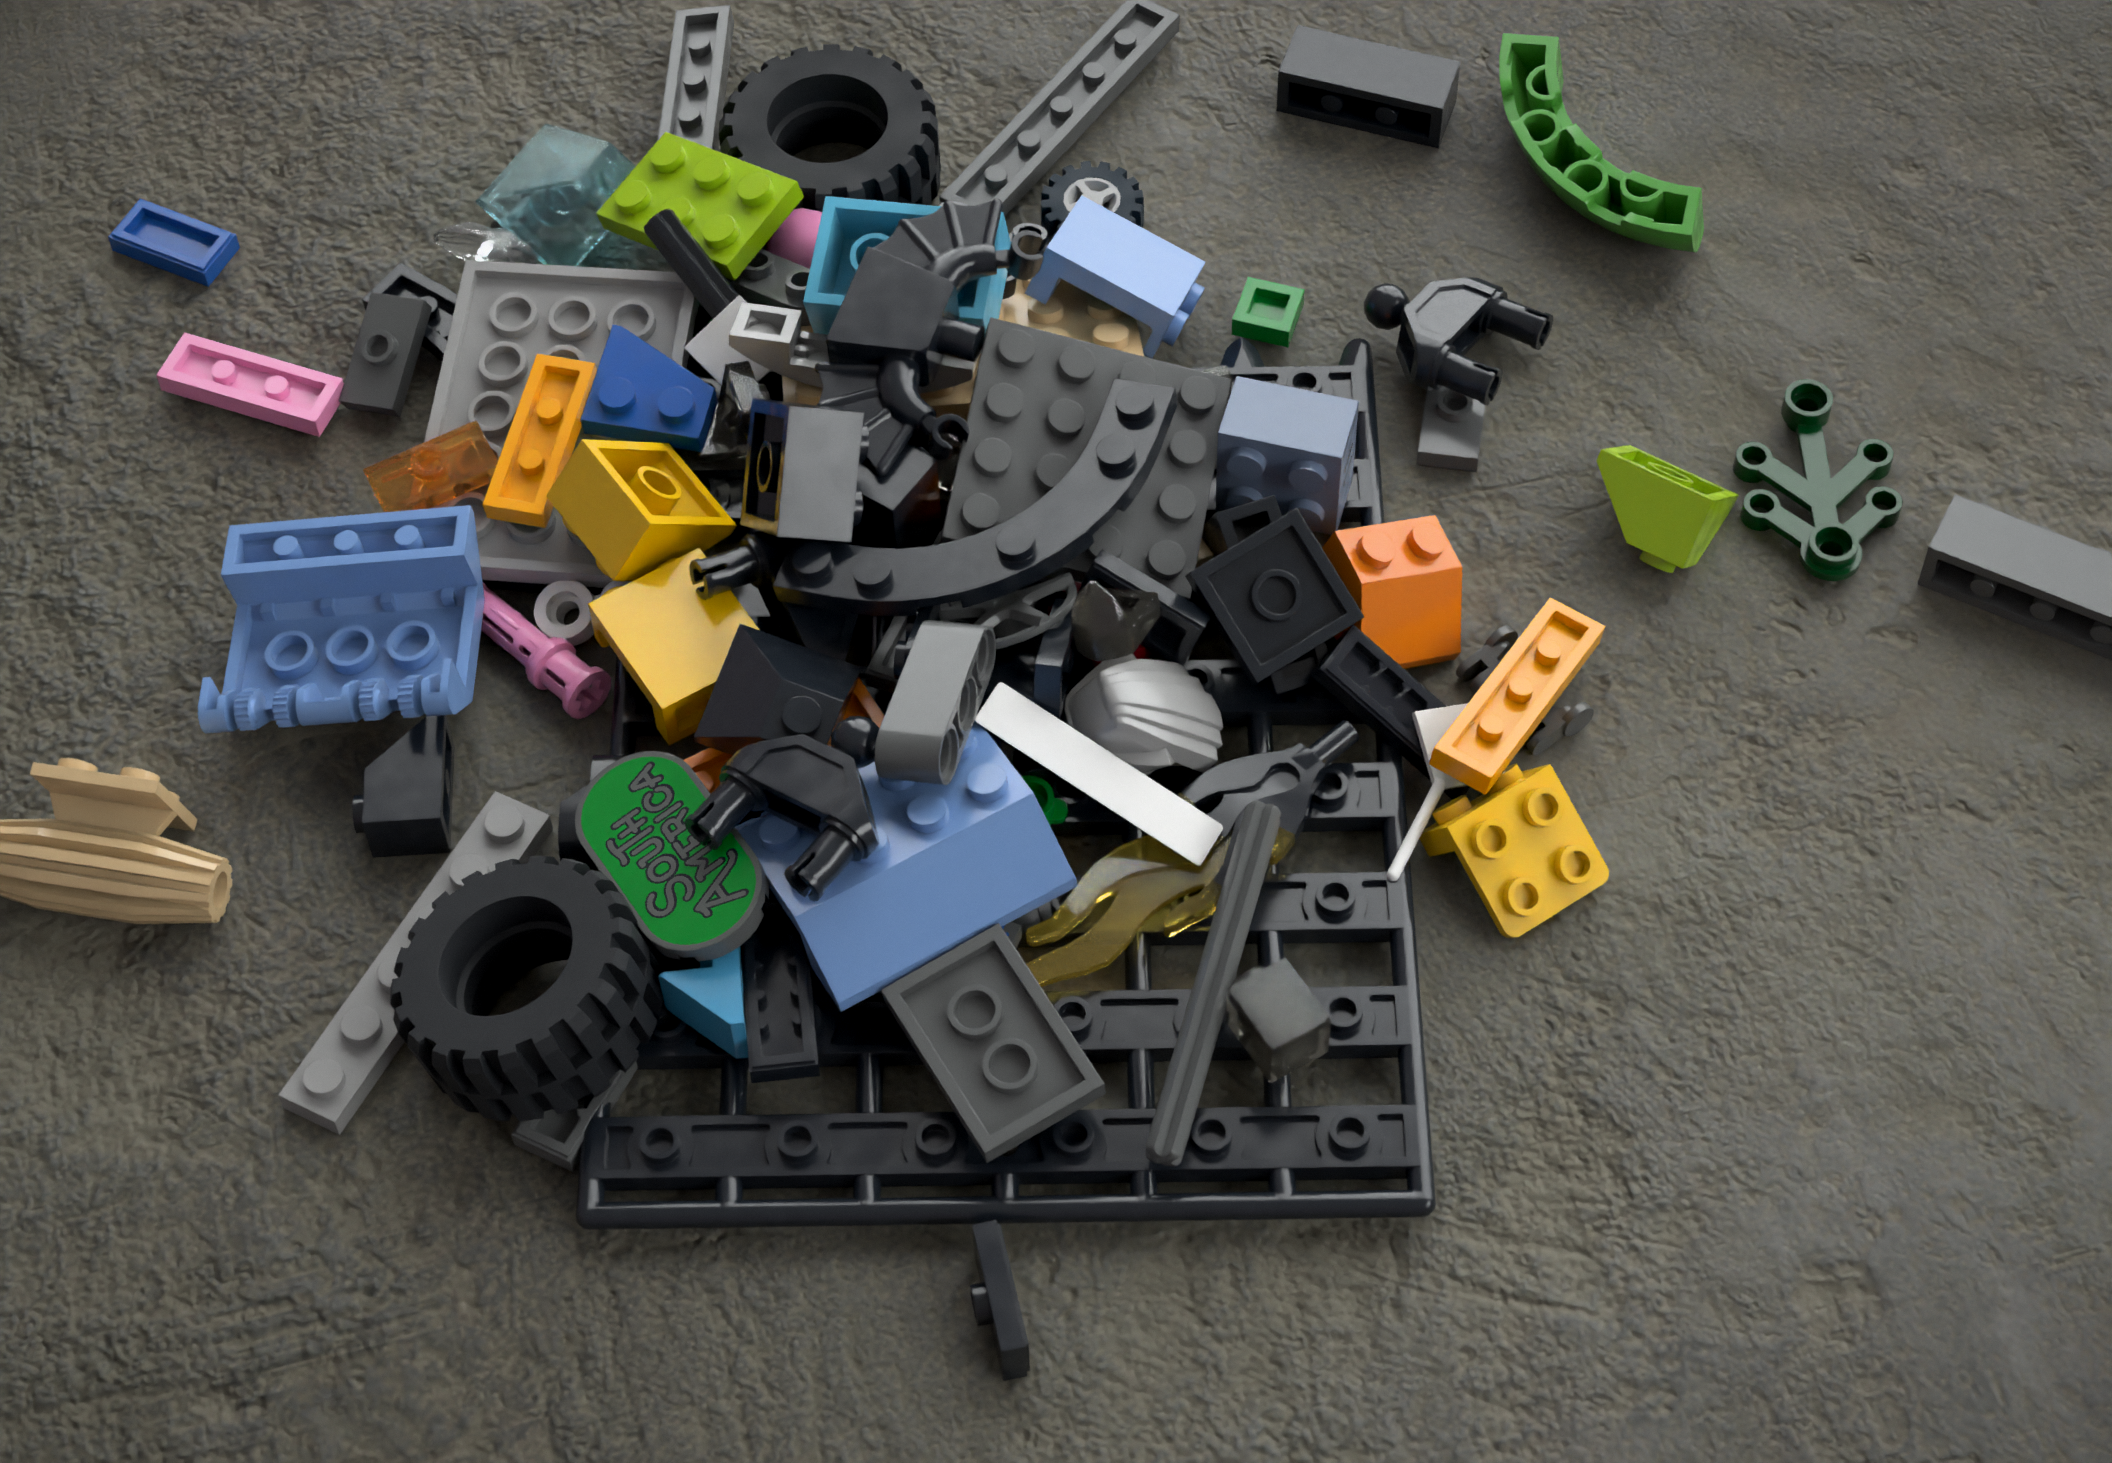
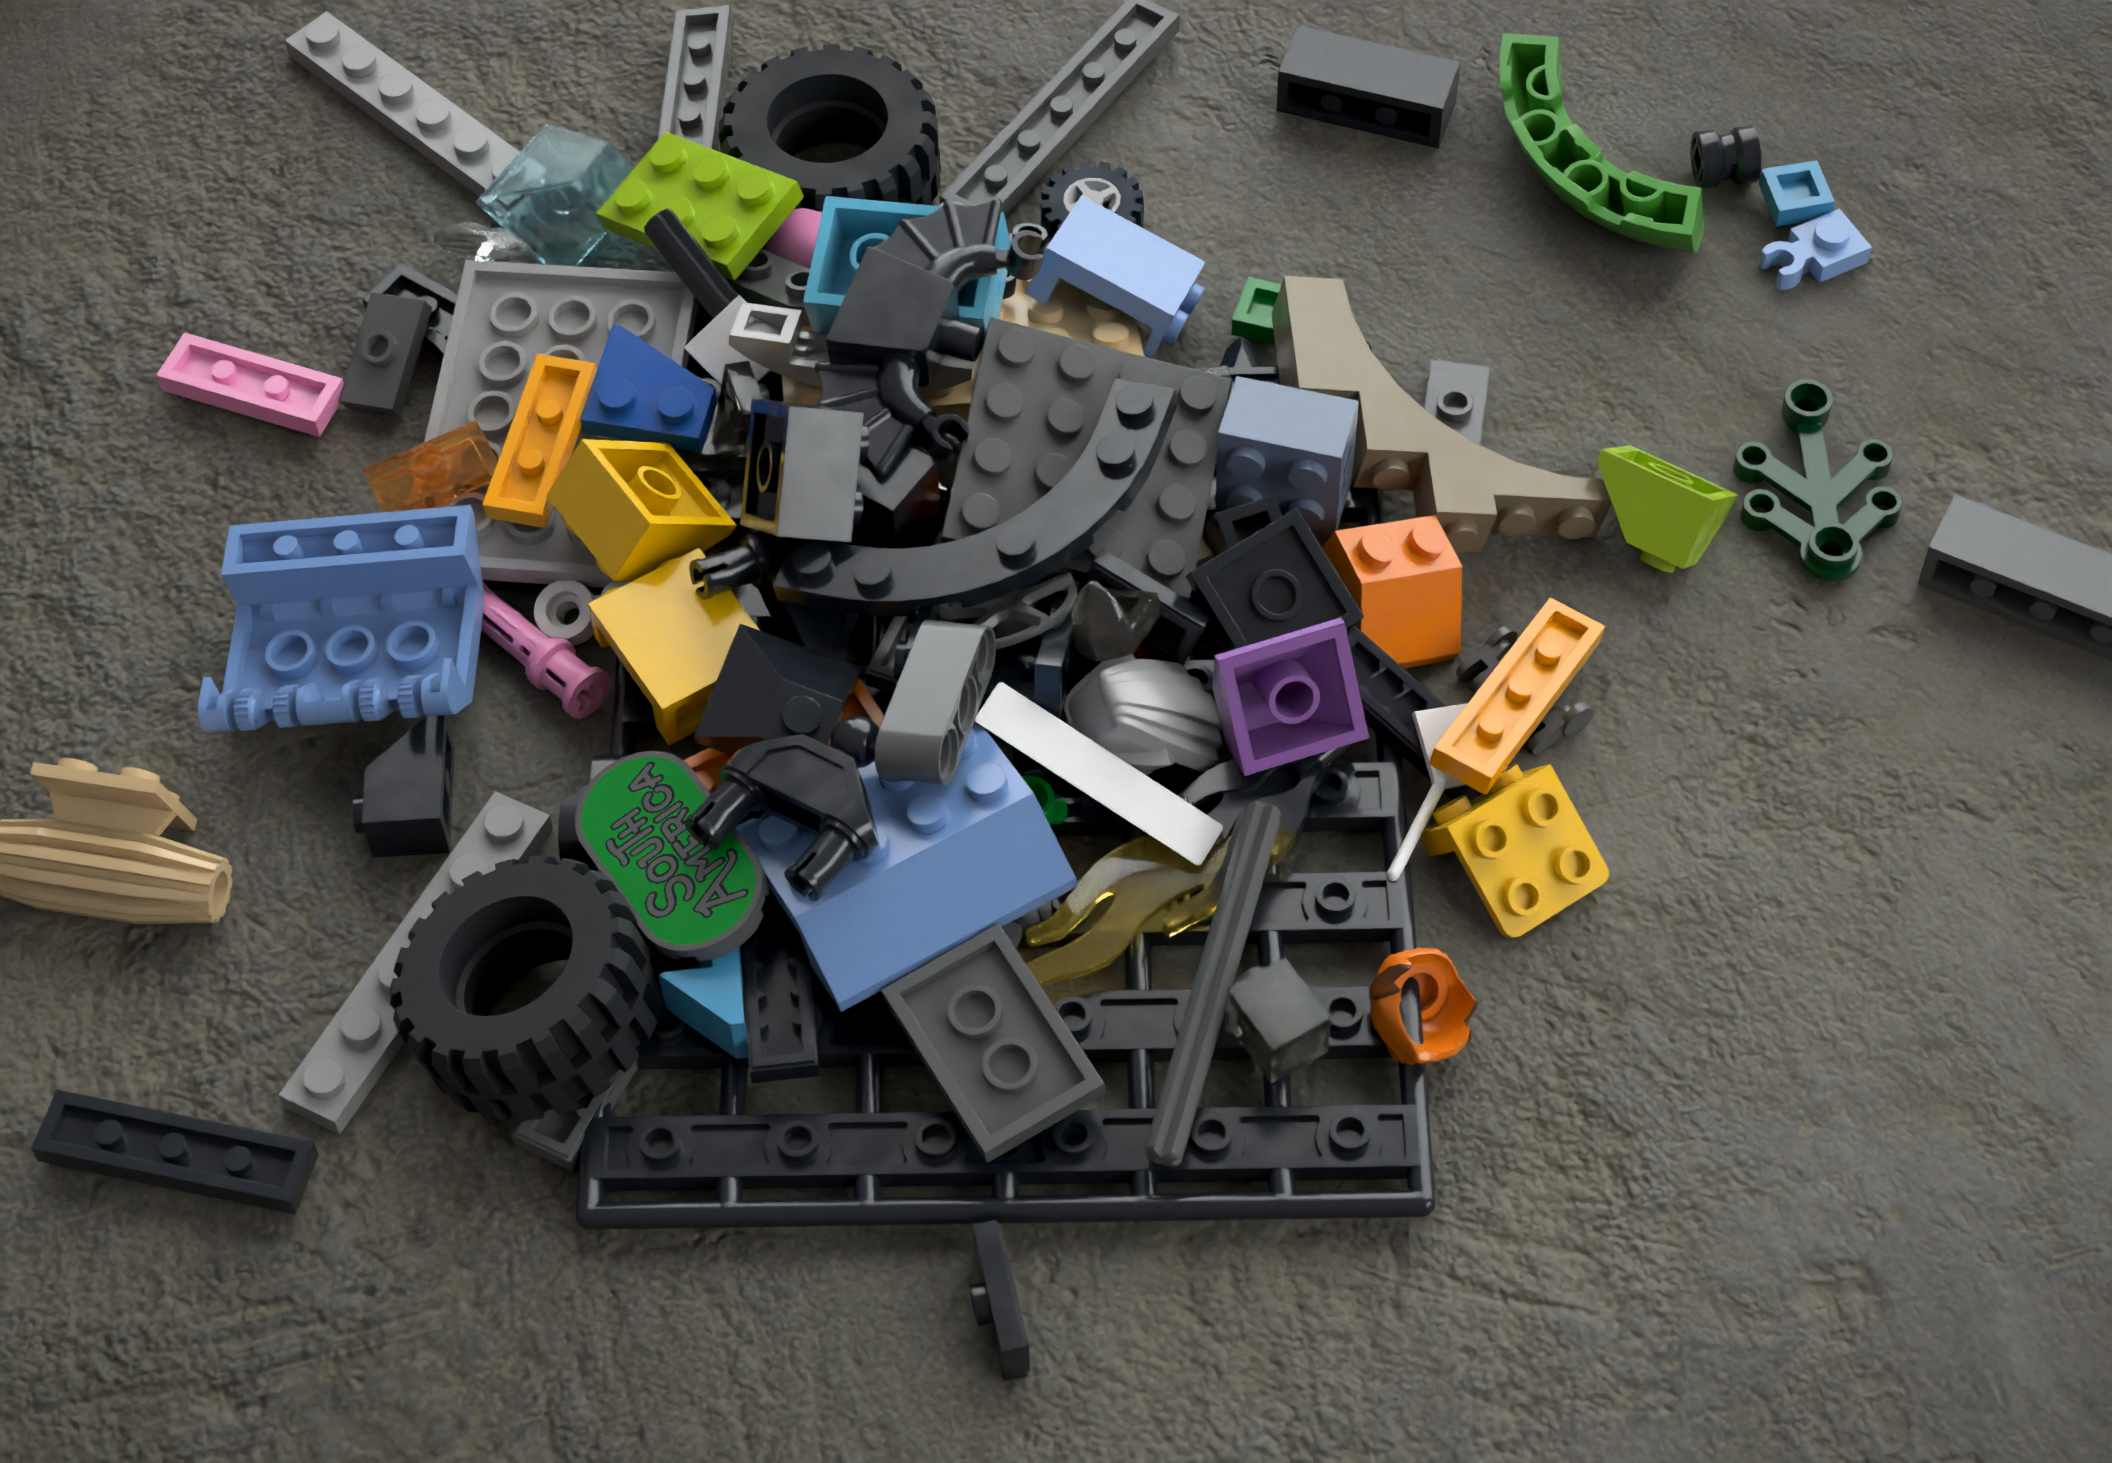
blue tile [108,199,240,287] -> none
black connector [1364,277,1553,406] -> none
none -> black plate [31,1090,319,1214]
none -> light grey plate [285,11,550,214]
none -> medium lavender slope [1212,618,1369,776]
none -> arch [1271,276,1612,553]
none -> orange hair [1369,947,1478,1065]
none -> black wheel [1690,126,1761,188]
none -> dark azure plate [1759,160,1835,227]
none -> light blue plate [1759,209,1872,290]

